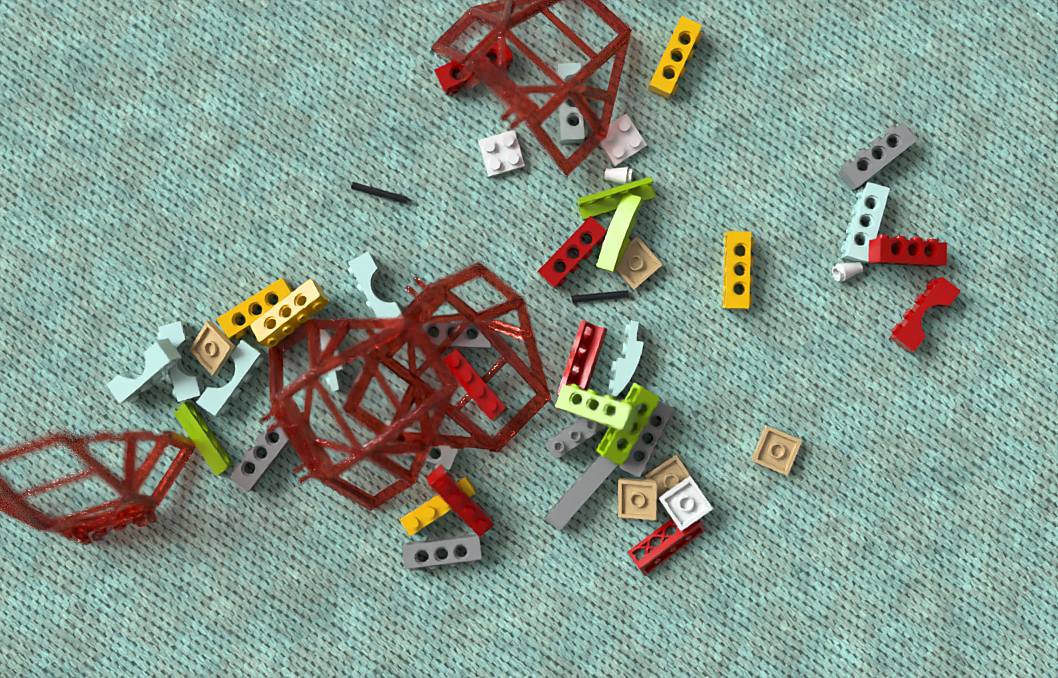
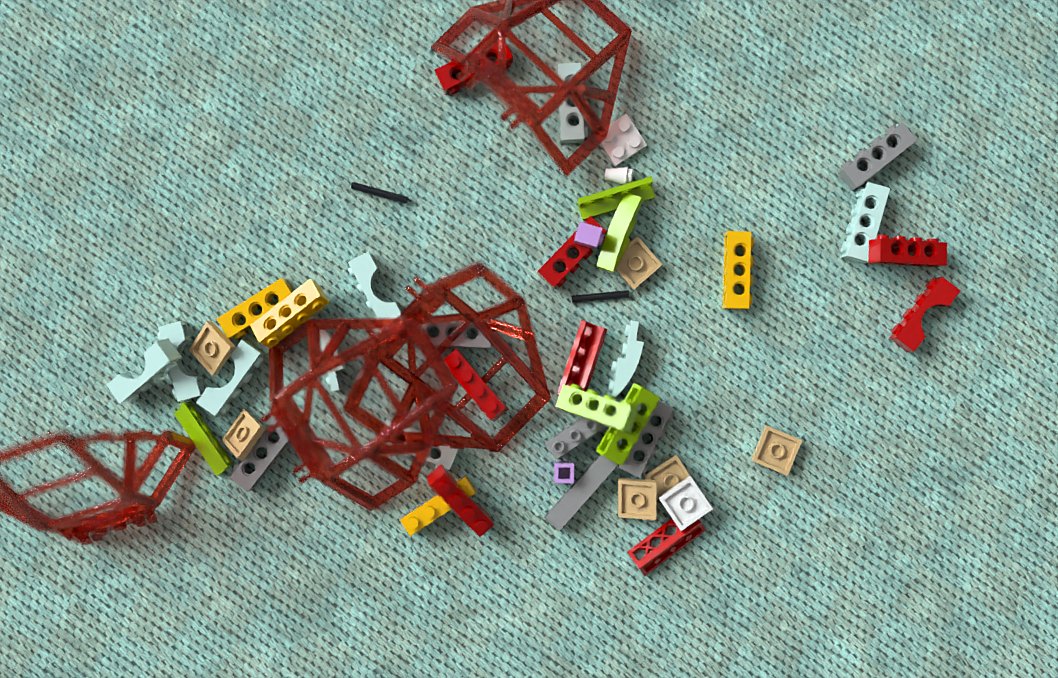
light grey brick [402,534,483,571] -> none
white plate [478,130,525,178] -> none
yellow brick [647,16,703,99] -> none
white cone [832,262,863,282] -> none
none -> tan plate [222,409,266,461]
none -> lavender brick [554,461,574,483]
none -> lavender brick [573,222,604,249]

